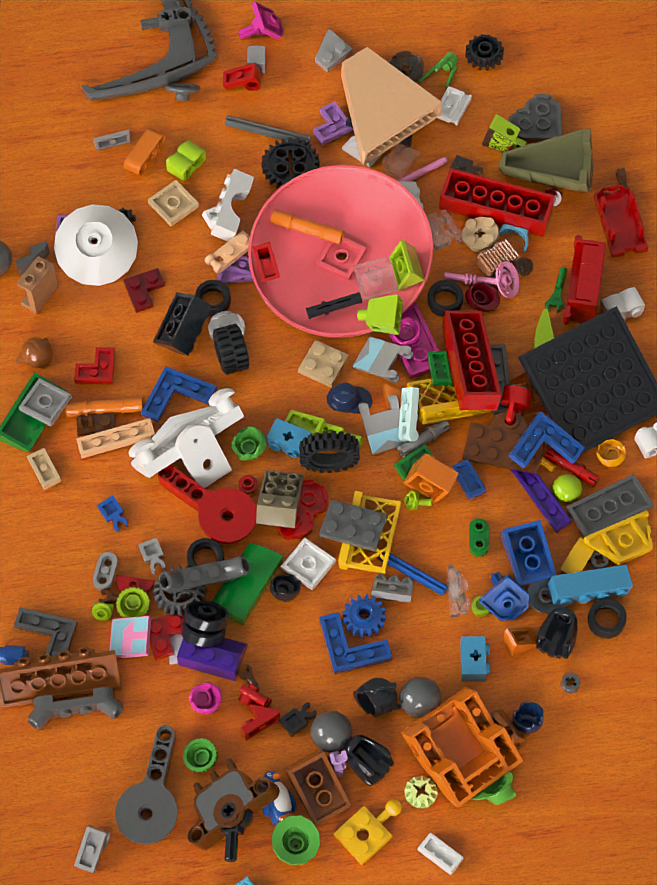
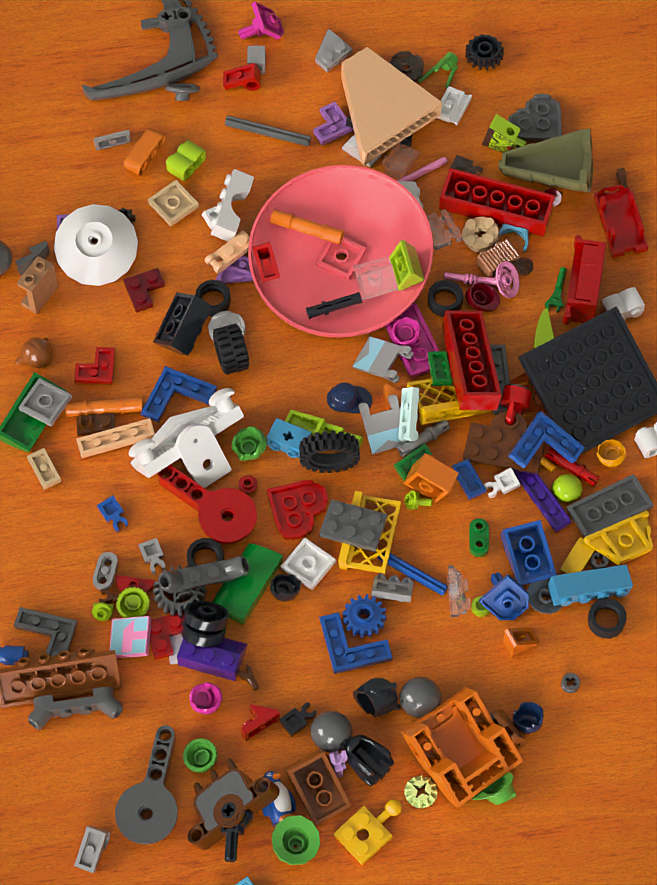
red plate [238,683,272,708] -> none
dark tan slope [256,470,304,528] -> none
black gear [261,137,320,188] -> none
tan plate [298,340,349,388] -> none
lime torso [357,294,403,335] -> none
white plate [418,832,464,875] -> none
dark azure brick [460,636,490,681] -> none
black hair [536,607,578,659] -> none
none -> white plate [484,468,520,498]

